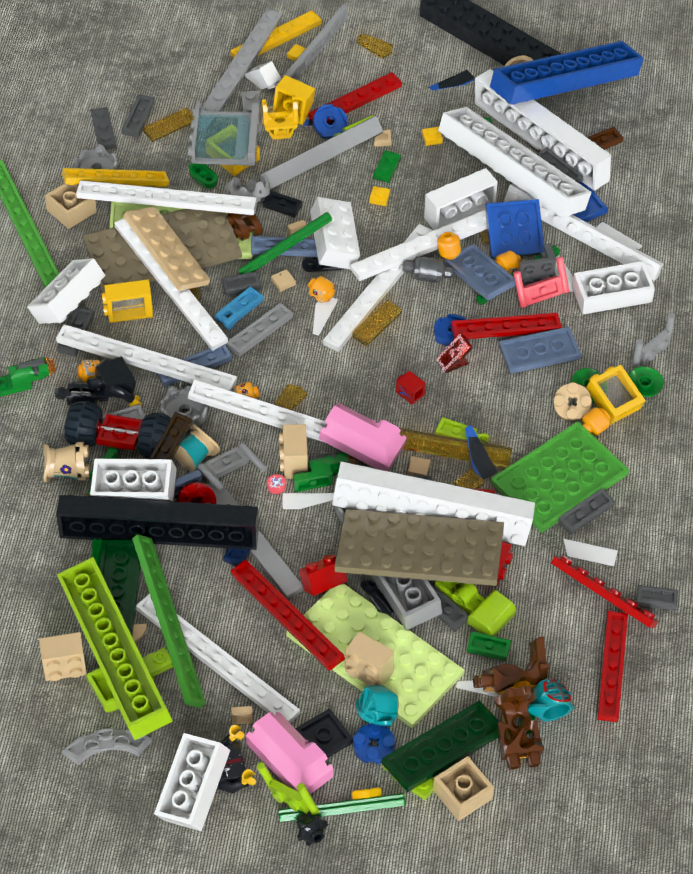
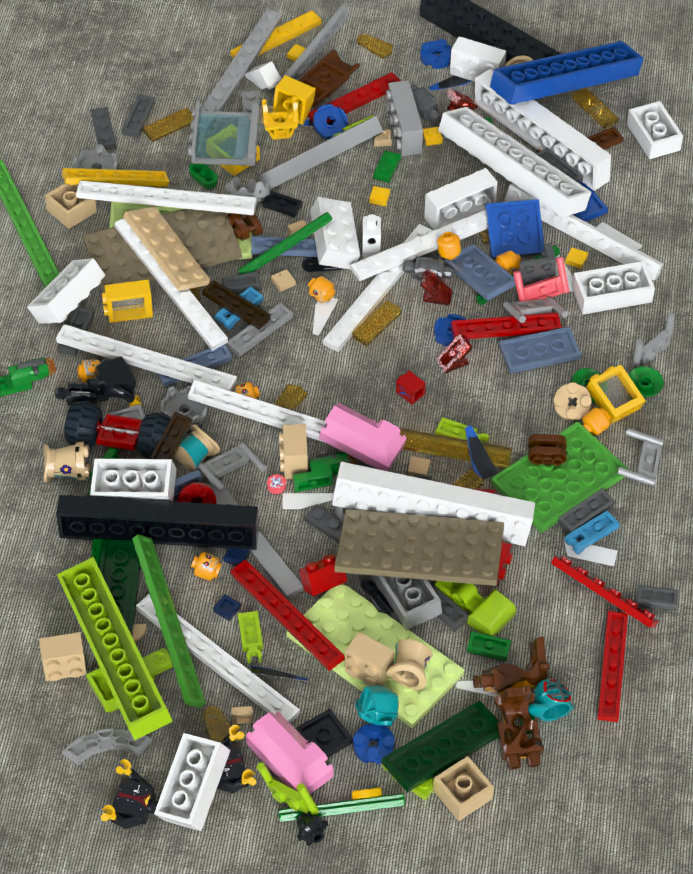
none -> black torso [101,759,158,829]
none -> light orange head [191,552,222,581]
none -> dark brown tile [202,280,271,330]
none -> clear yellow piece [203,706,238,742]
none -> dark blue tile [213,594,241,621]
none -> lime plate [237,611,263,664]
none -> black sticker [250,665,308,681]
none -> reddish brown piece [298,50,360,108]
none -> dark grey plate [304,504,343,543]
none -> white torso [362,214,381,258]
none -> light grey brick [385,80,423,156]
none -> tan hat [386,639,433,690]
none -> dark grey piece [411,84,440,123]
none -> blue plate [420,39,452,69]
none -> clear red slope [420,270,453,306]
none -> clear red slope [446,89,478,111]
none -> white brick [450,36,506,82]
none -> light grey plate [503,296,569,323]
none -> reddish brown brick [528,434,567,466]
none -> dark azure plate [564,511,620,554]
none -> yellow tile [565,247,589,269]
none -> clear yellow tile [572,88,618,129]
none -> light grey plate [617,427,664,486]
none -> white brick [627,101,683,159]

